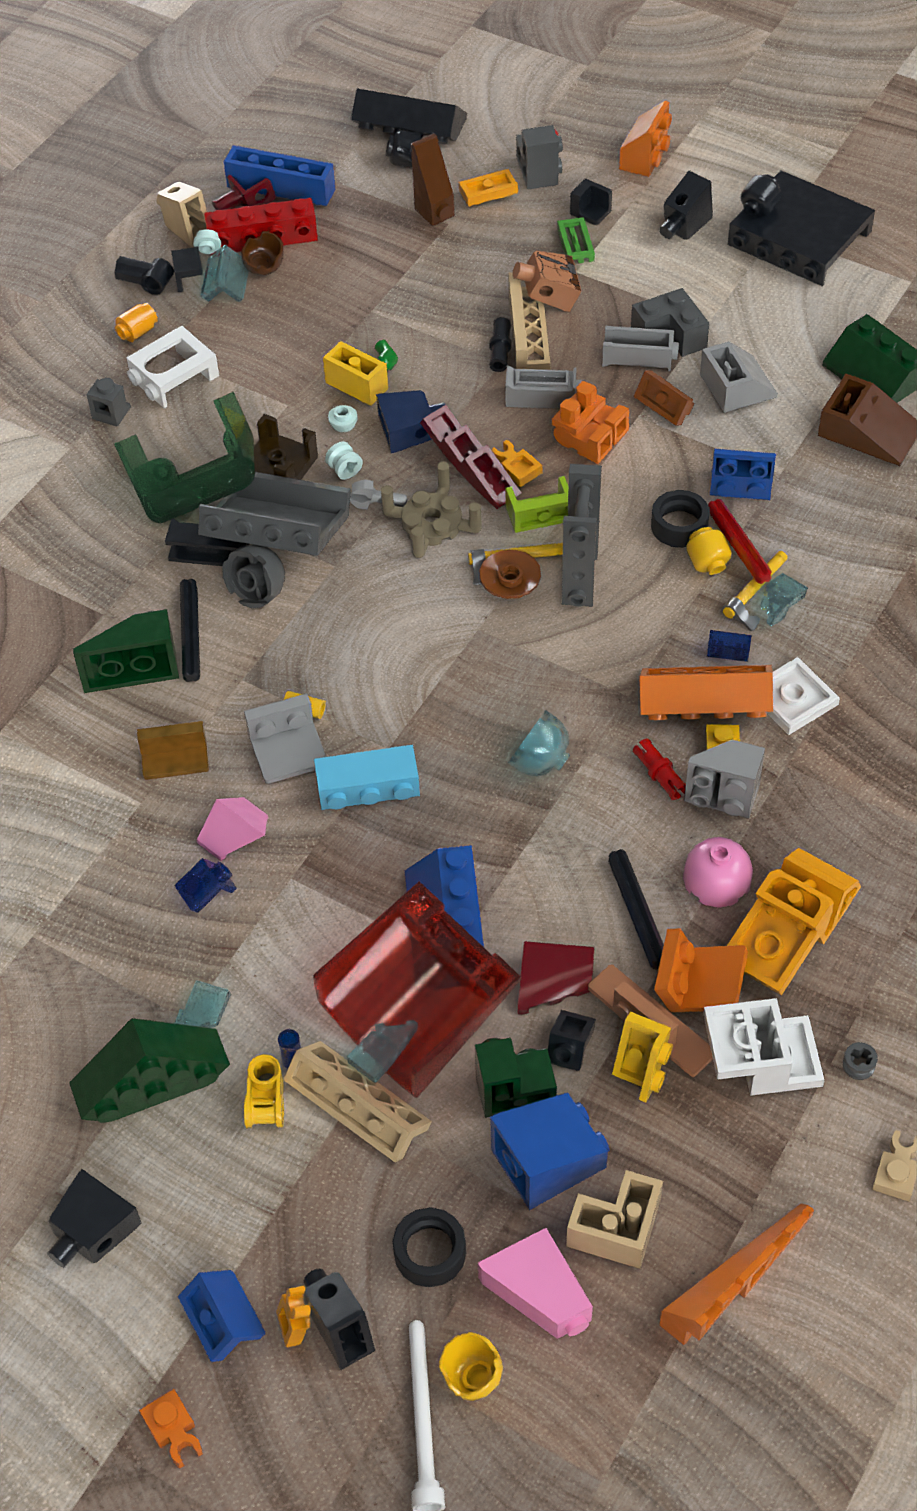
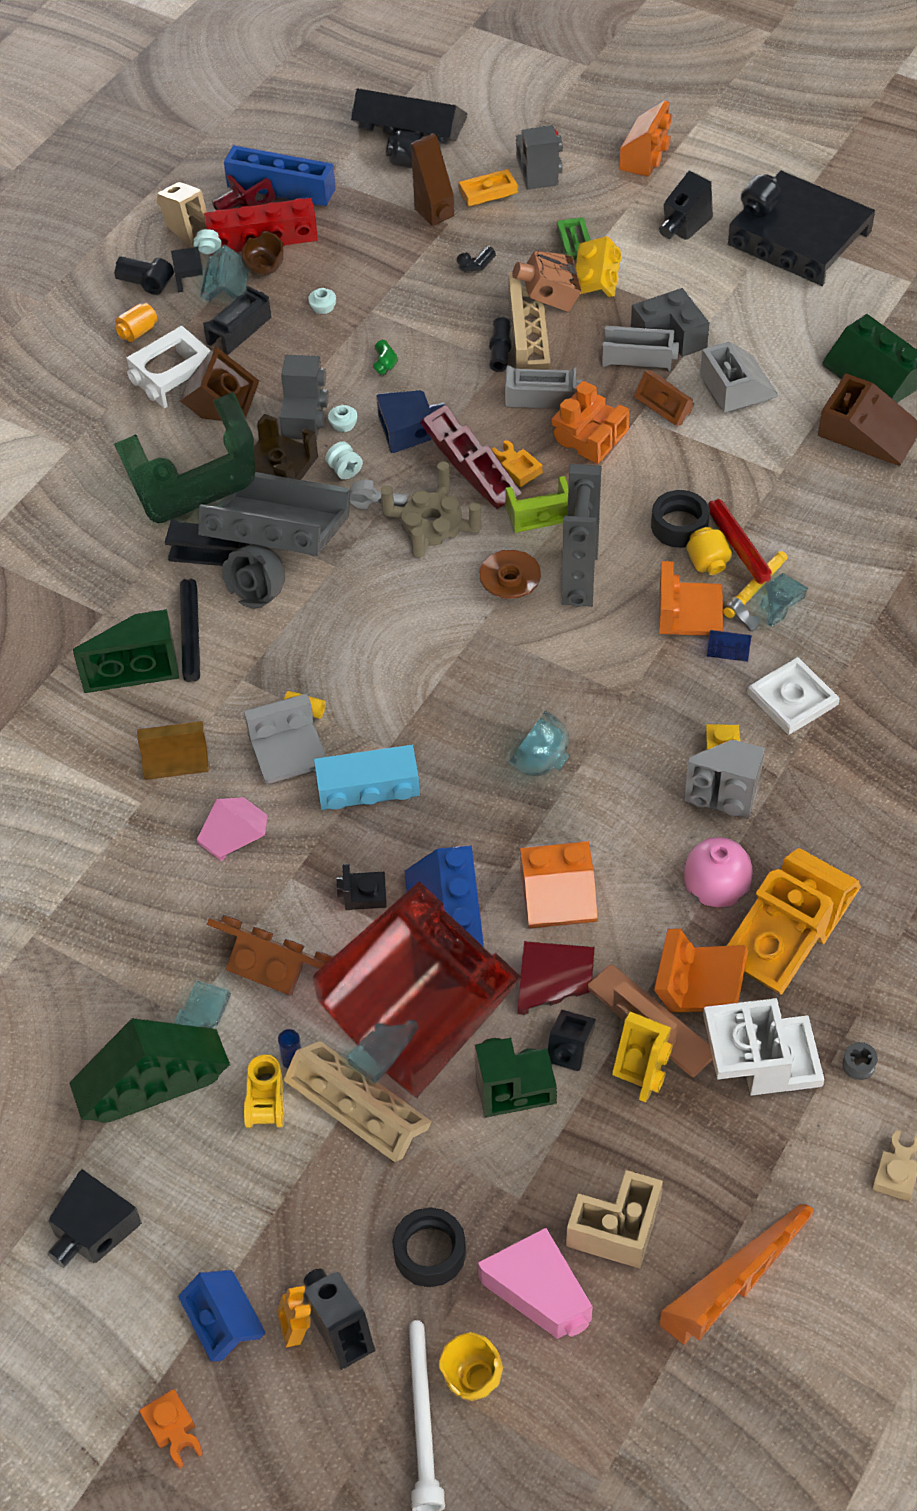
dark grey brick [86,378,131,427] -> none
clear blue bracket [174,858,237,913] -> none
yellow brick [323,341,388,406] -> none
yellow piece [468,543,563,585] -> none
blue slope [490,1093,609,1210] -> none
black panel [570,178,612,225] -> none
black axle [608,849,664,969] -> none
red pin [633,738,686,800] -> none
orange slope [639,665,773,720] -> none
blue slope [710,448,776,500] -> none
none -> reddish brown slope [180,346,259,423]
none -> black window [203,286,272,355]
none -> dark orange bracket [207,915,343,995]
none -> dark grey brick [280,354,329,440]
none -> light aqua plate [308,288,336,314]
none -> black bracket [336,864,387,910]
none -> black arm [456,246,496,272]
none -> slope [520,841,598,929]
none -> yellow bracket [575,236,622,297]
none -> orange bracket [659,561,723,636]

